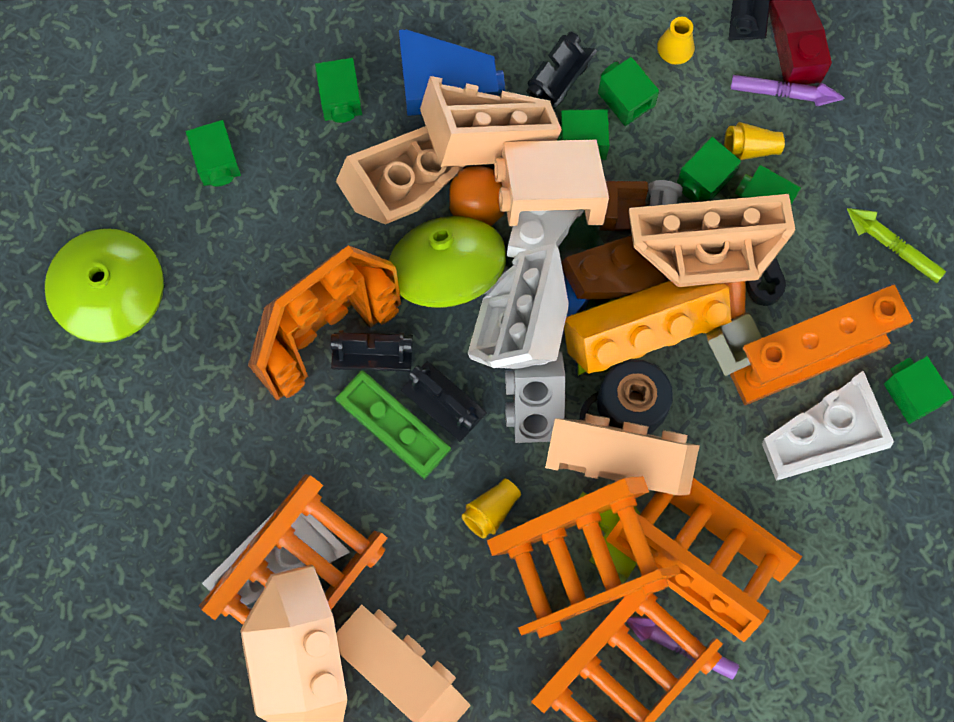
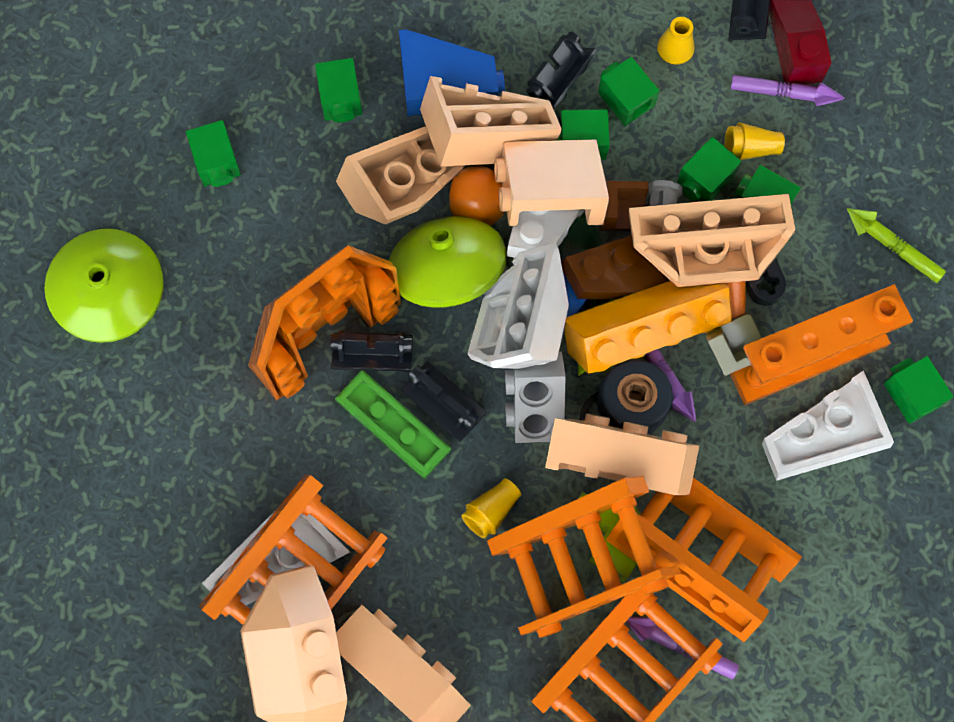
none -> medium lavender piece [644,349,696,422]

